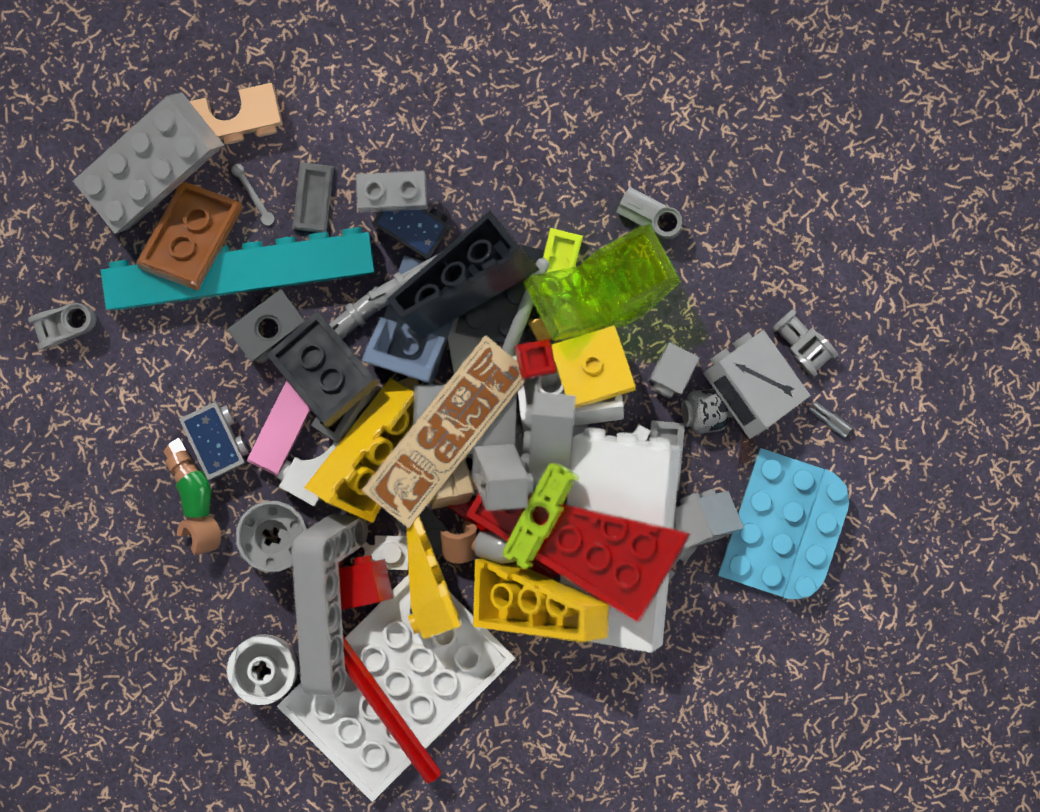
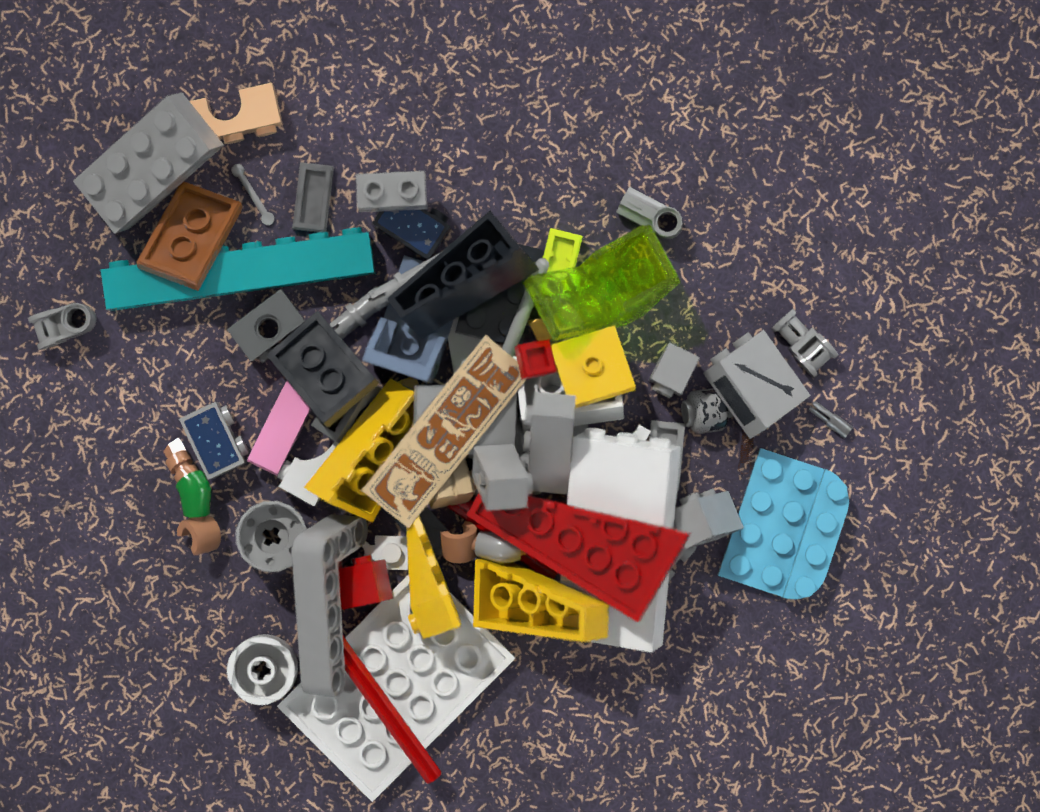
lime piece [502,463,579,568] -> none

